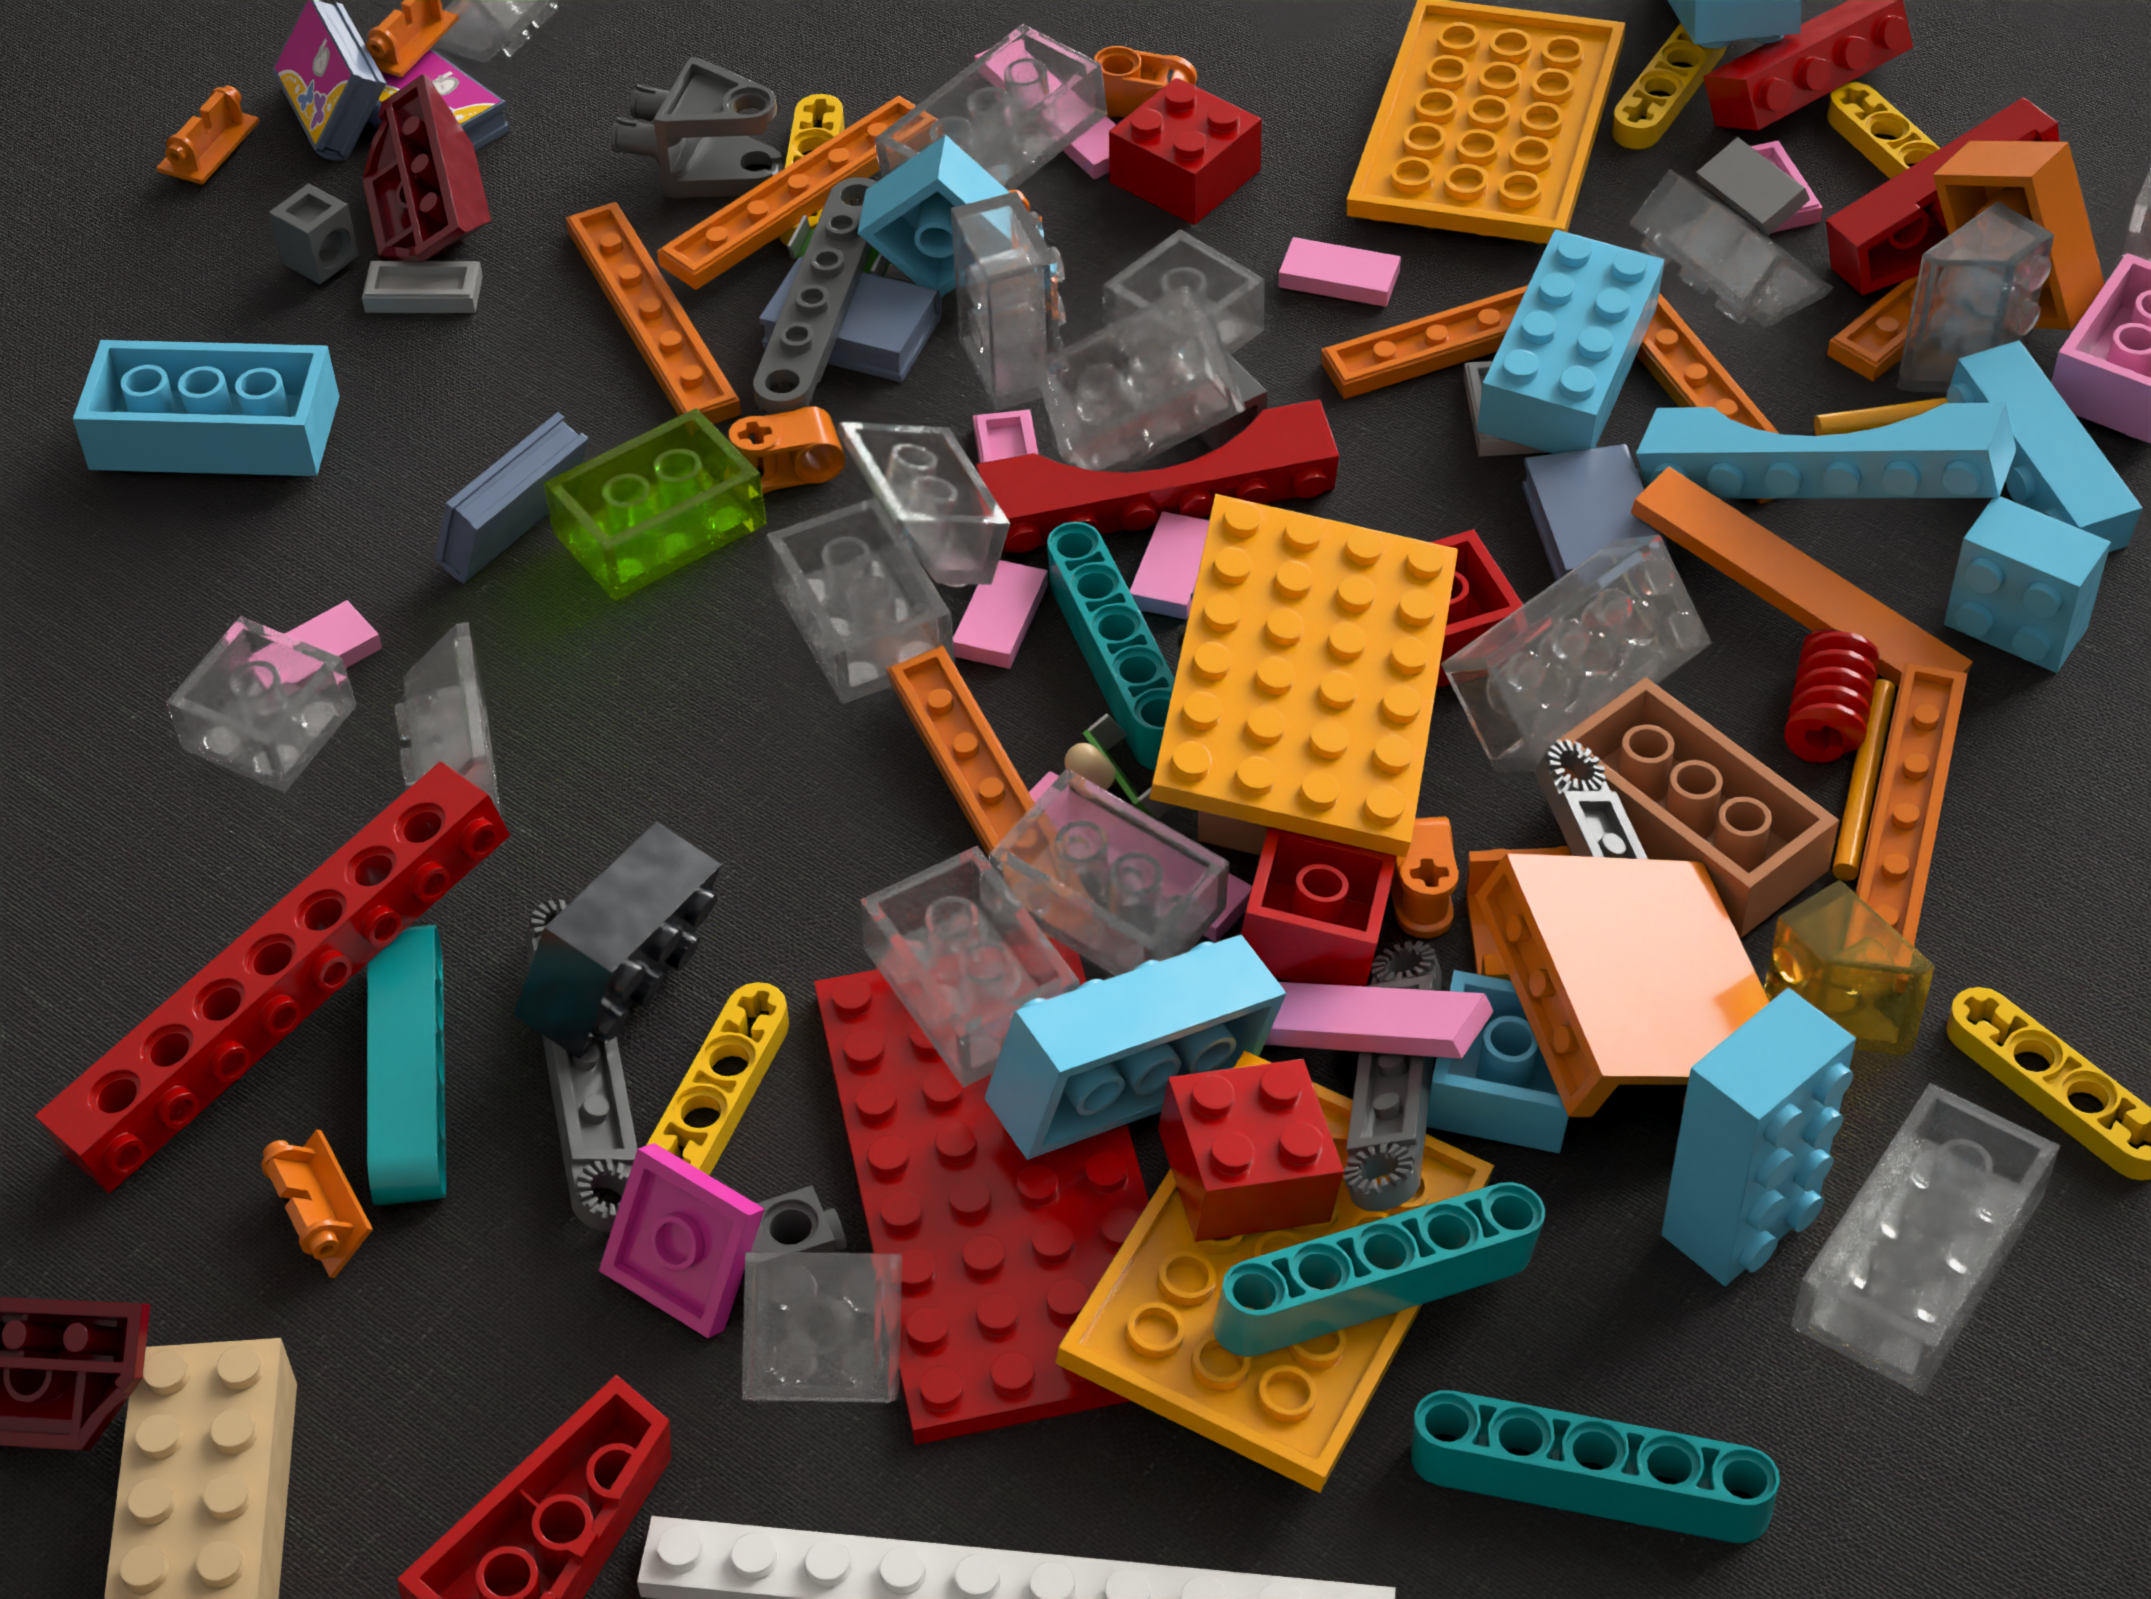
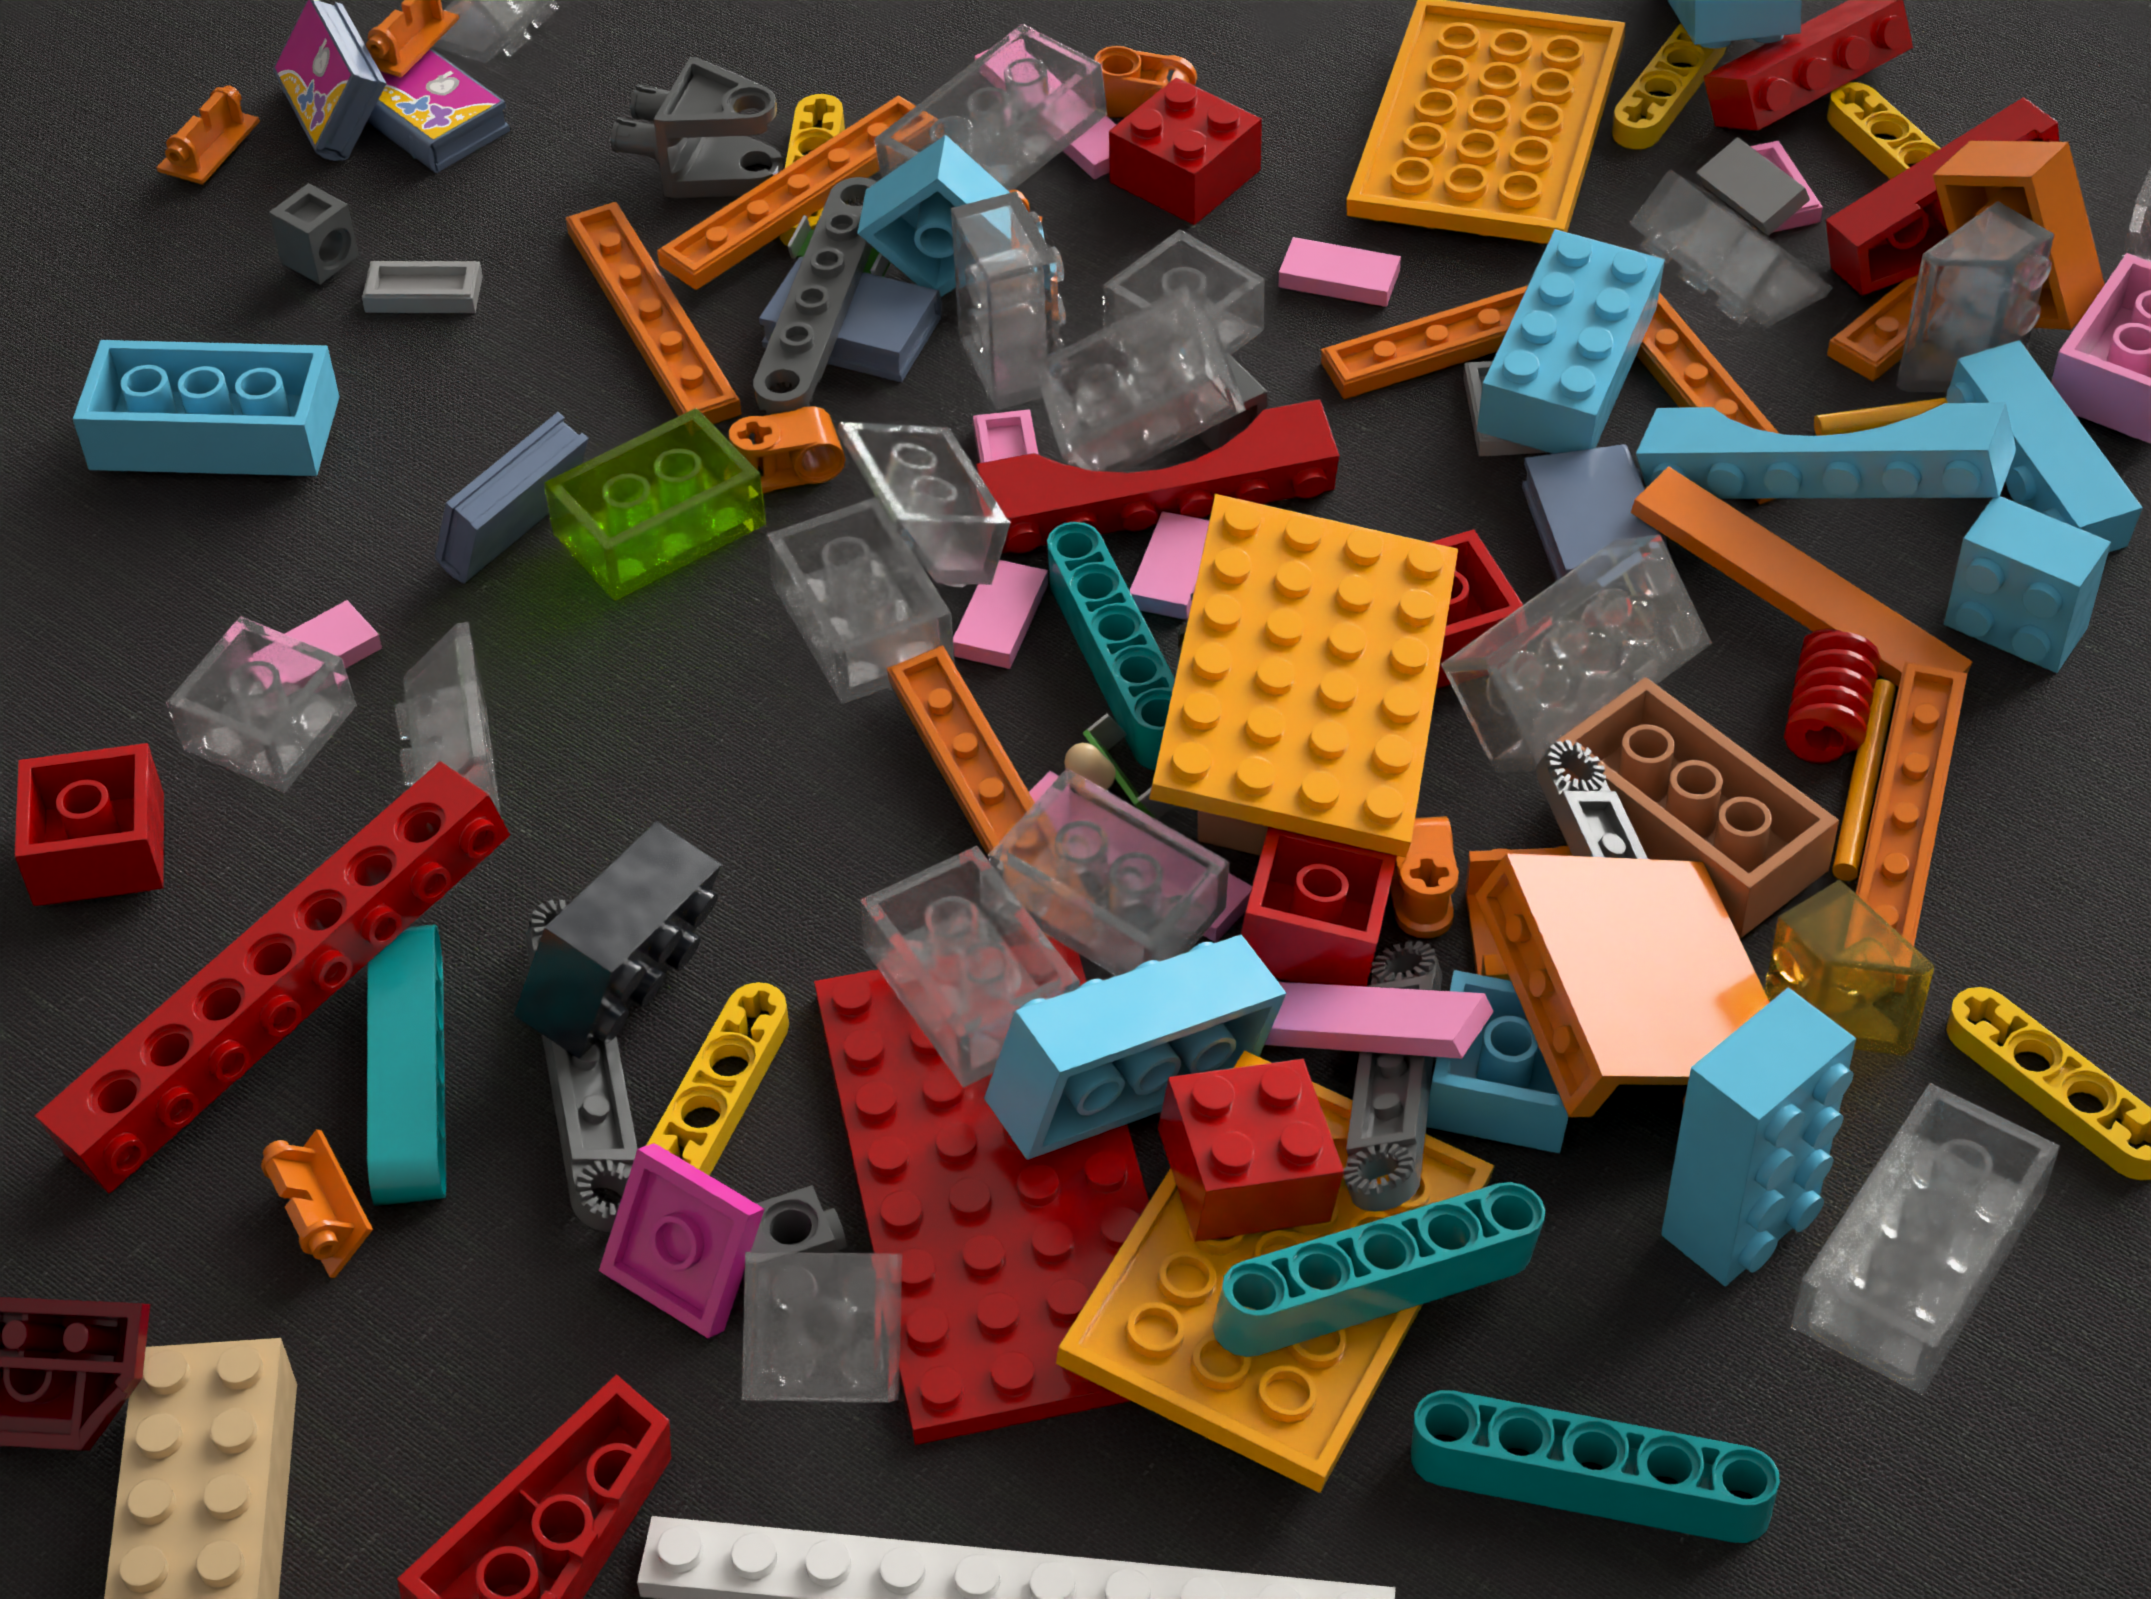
dark red wedge [362,74,491,262] -> none
none -> red brick [15,743,164,906]

